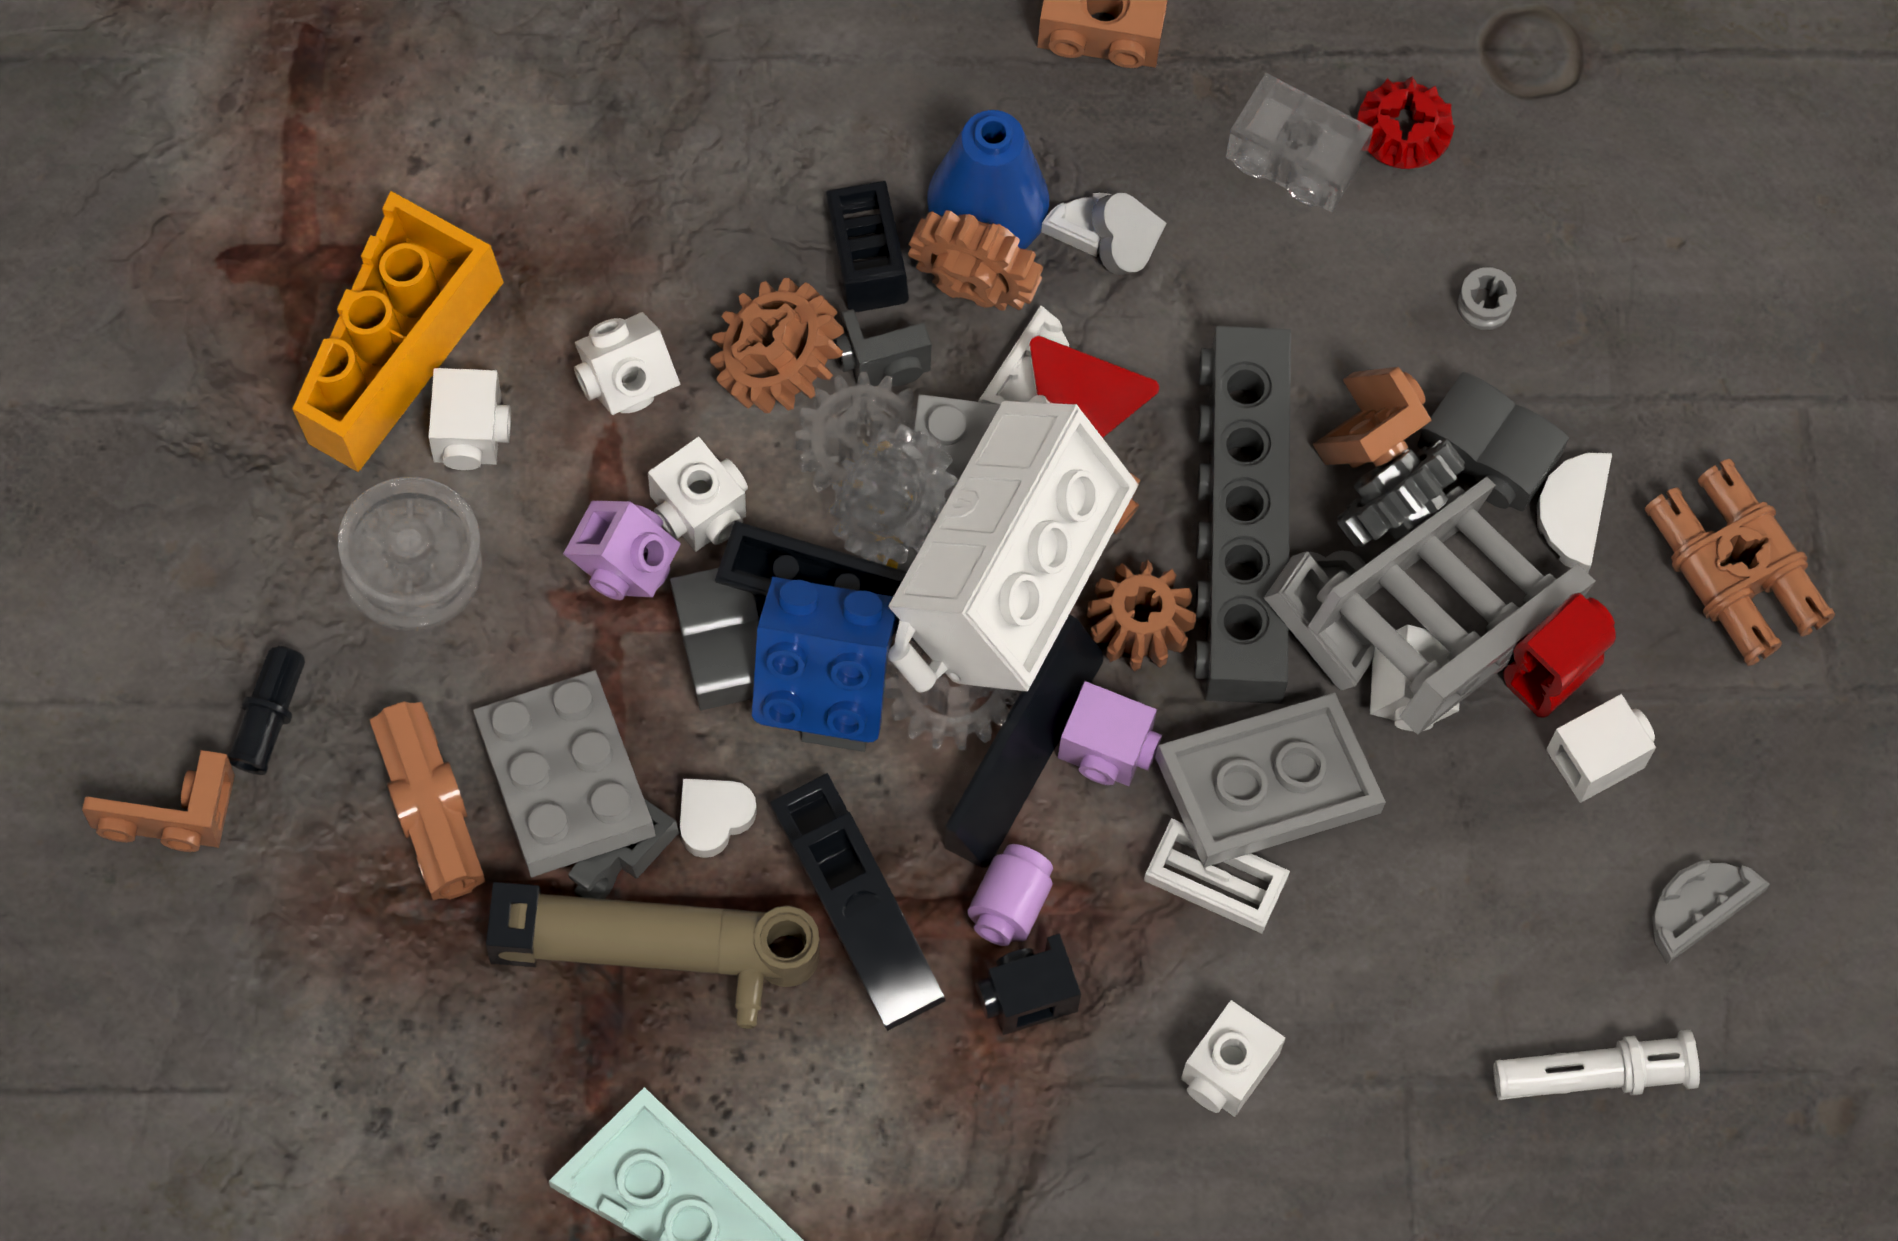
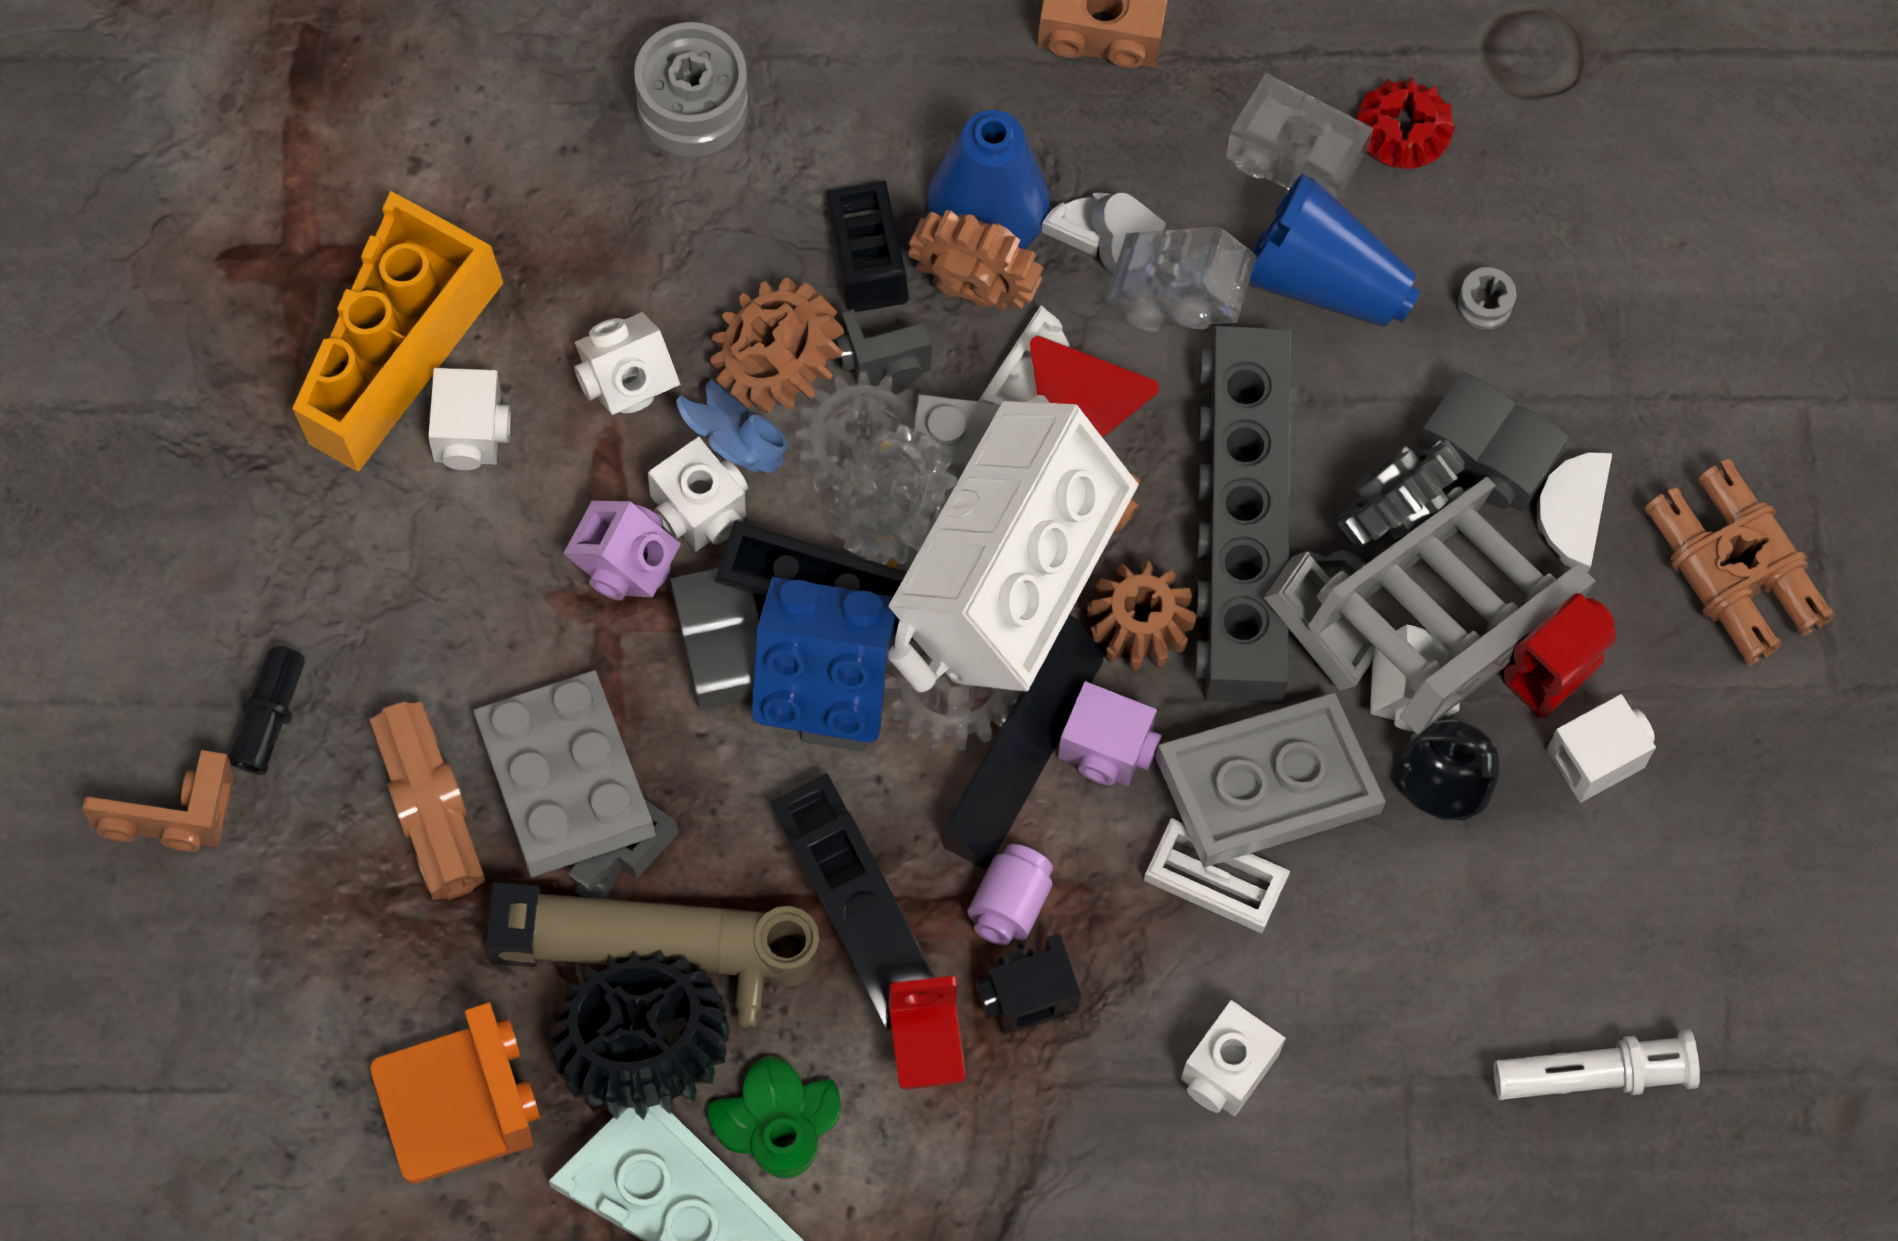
clear wheel [338,477,482,631] -> none
white tile [680,779,757,858] -> none
nougat bracket [1313,367,1432,468] -> none
light grey tile [1652,860,1770,964] -> none
none -> orange bracket [370,1002,540,1184]
none -> black gear [549,950,730,1121]
none -> light grey wheel [634,22,748,157]
none -> medium blue plate [677,379,788,473]
none -> green plate [708,1056,841,1179]
none -> red bracket [888,976,965,1090]
none -> clear brick [1105,226,1257,332]
none -> blue cone [1241,173,1420,327]
none -> black hair [1400,720,1499,821]

